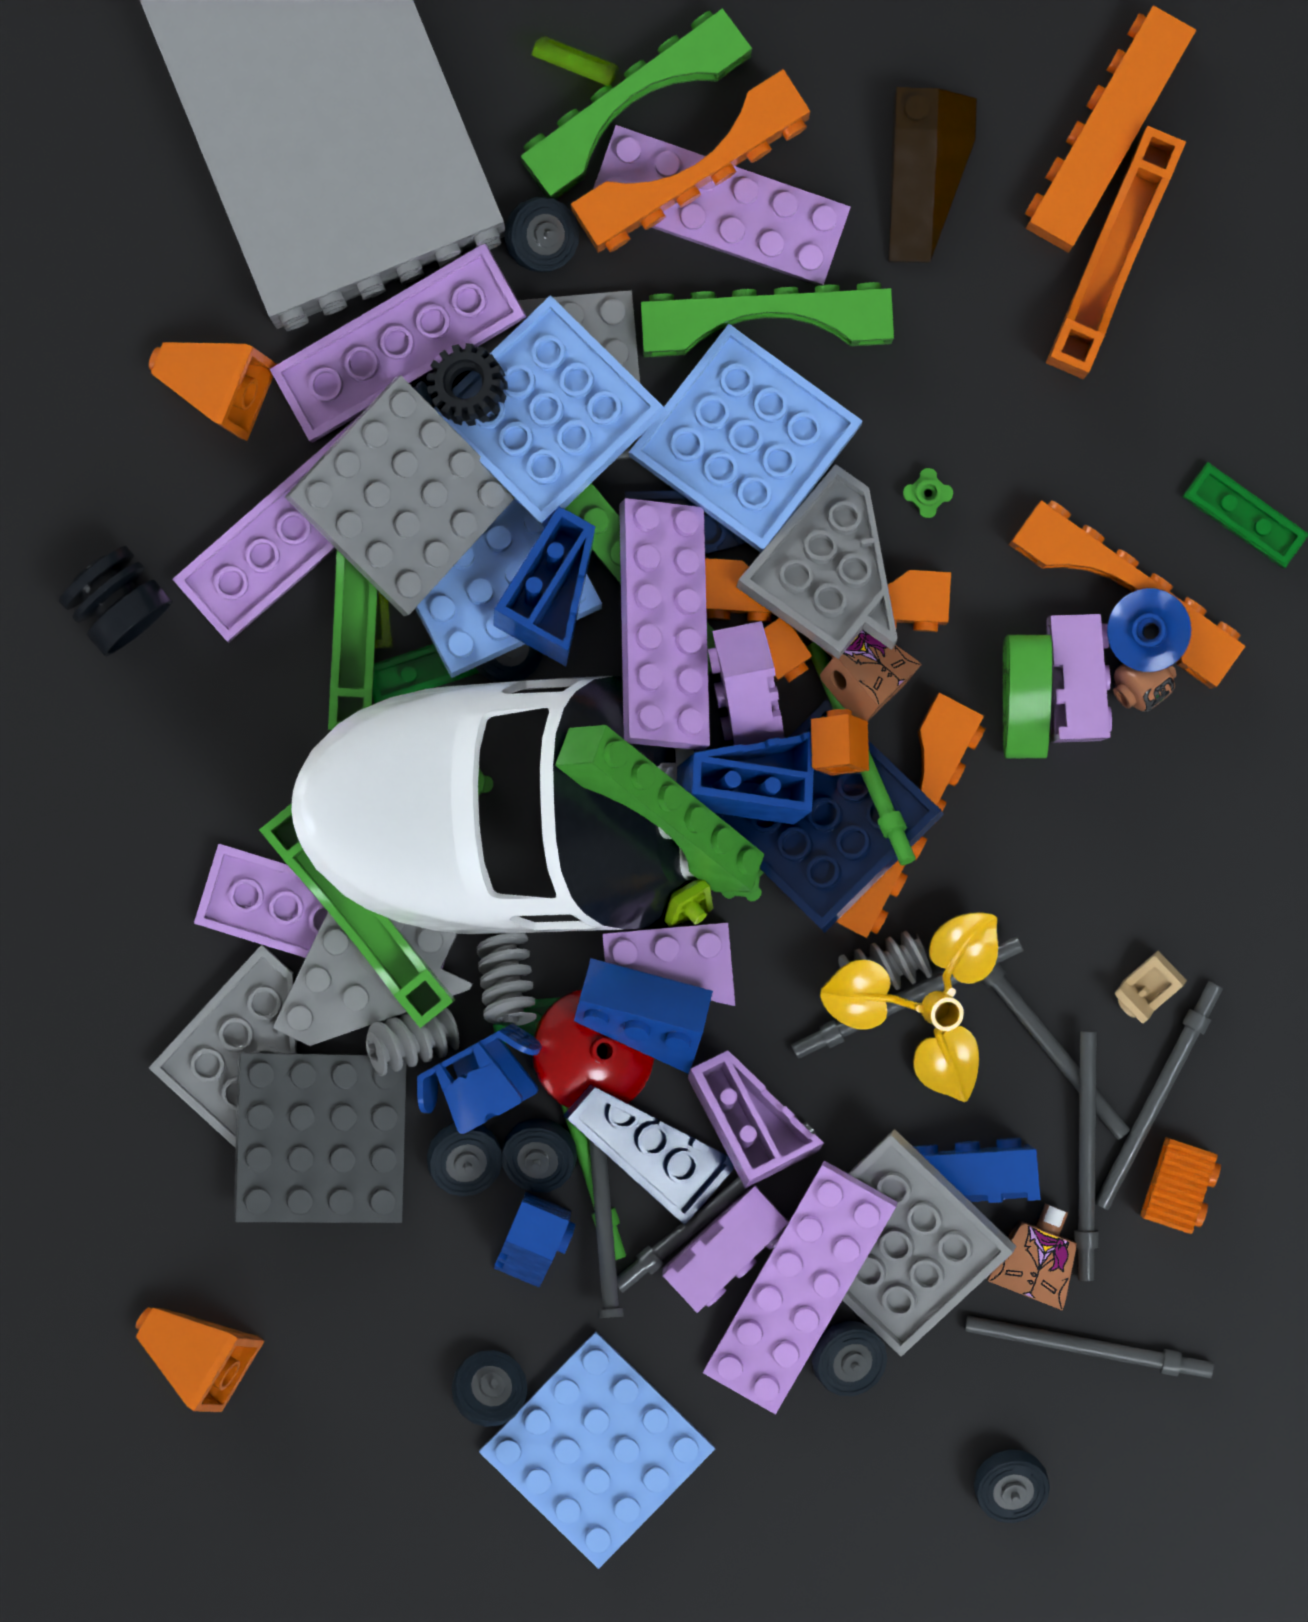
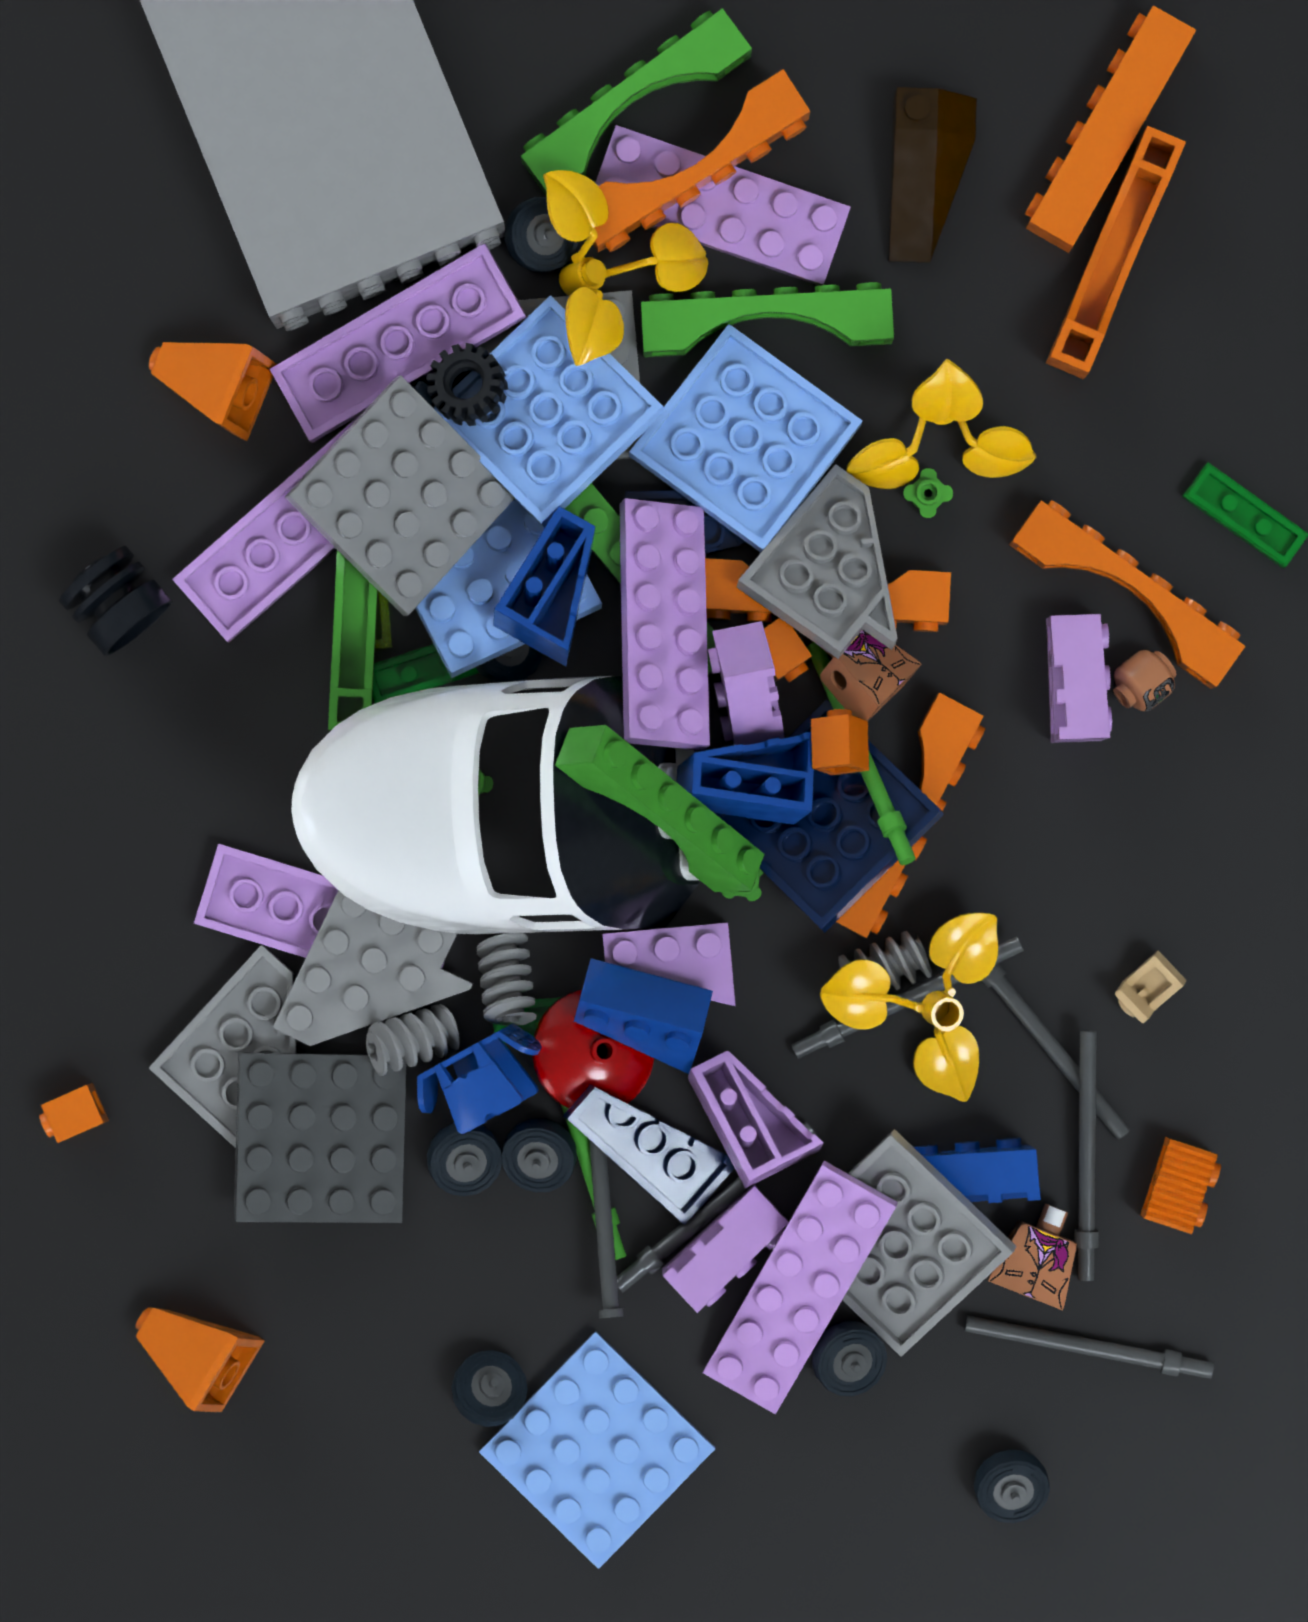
bright green arch [259,803,455,1028] -> none
blue wedge [494,1192,576,1288] -> none
clear neon green tile [531,36,619,86] -> none
lime piece [664,880,713,927] -> none
bright green beam [1003,634,1052,759] -> none
dark grey bar [1095,981,1223,1210] -> none
blue dish [1107,588,1192,672] -> none
none -> orange brick [39,1083,109,1143]
none -> yellow plant [543,170,708,366]
none -> yellow plant [846,359,1036,489]

